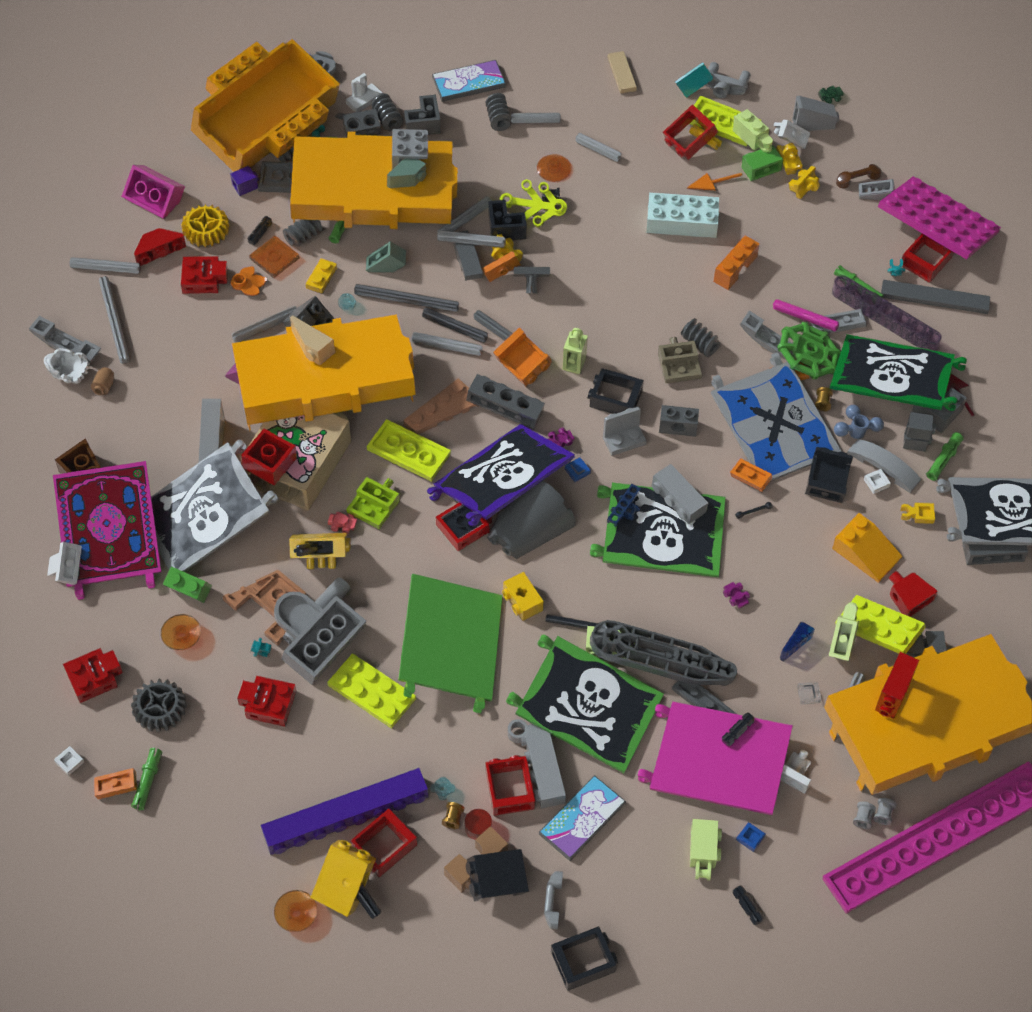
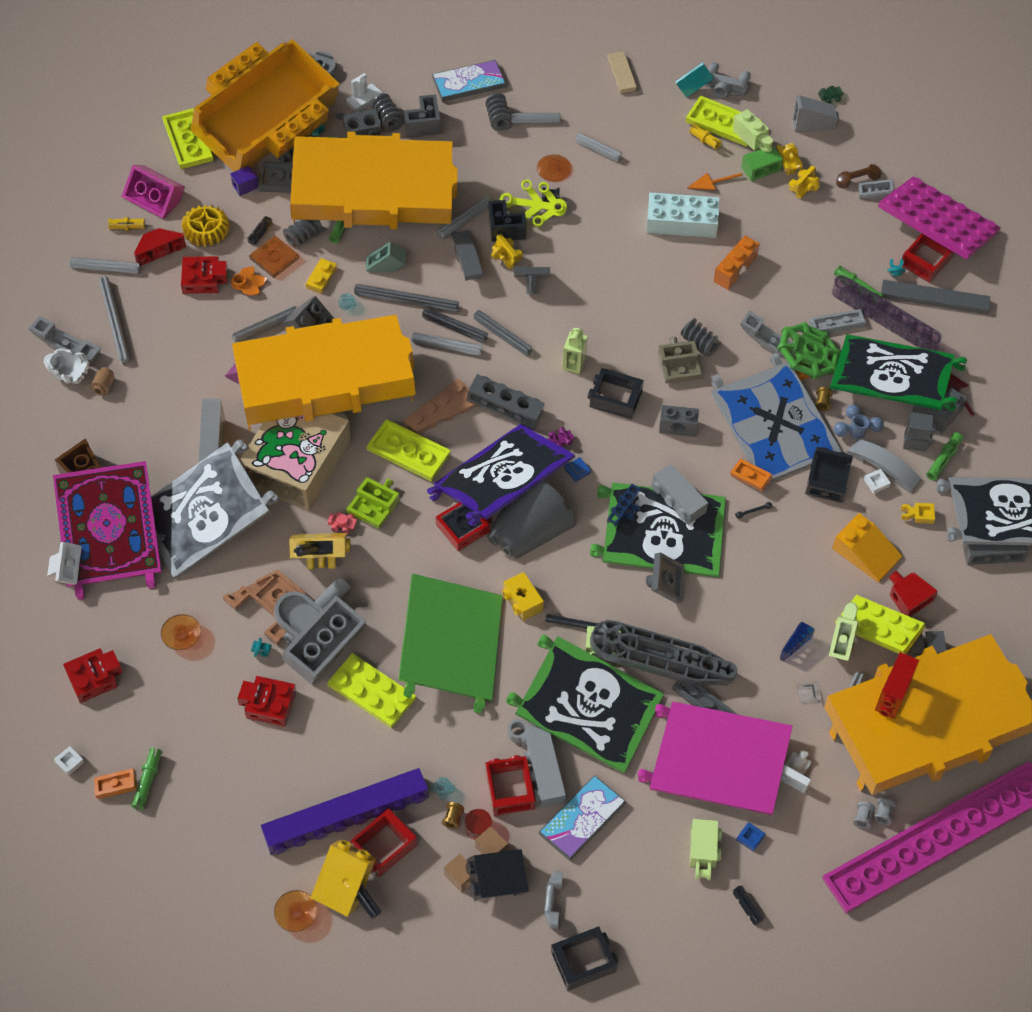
dark grey gear [131,678,187,732] -> none
bright green brick [163,566,212,603] -> none
red brick [241,428,297,486] -> none
tan slope [290,315,335,365] -> none
sand green slope [387,159,426,188] -> none
light grey bracket [392,129,428,170] -> none
light grey axle [437,230,506,248] -> none
orange plate [482,251,521,282] -> none
orange panel [493,327,552,387] -> none
light grey bracket [603,407,646,456] -> none
red window [662,104,718,160] -> none
black axle [722,712,755,746] -> none
magenta piece [723,582,750,609] -> none
dark pink axle [773,299,839,331] -> none
white piece [774,120,810,149] -> none
none -> yellow pin [108,217,145,231]
none -> neon yellow plate [162,108,213,170]
none -> dark grey tile [646,552,685,603]

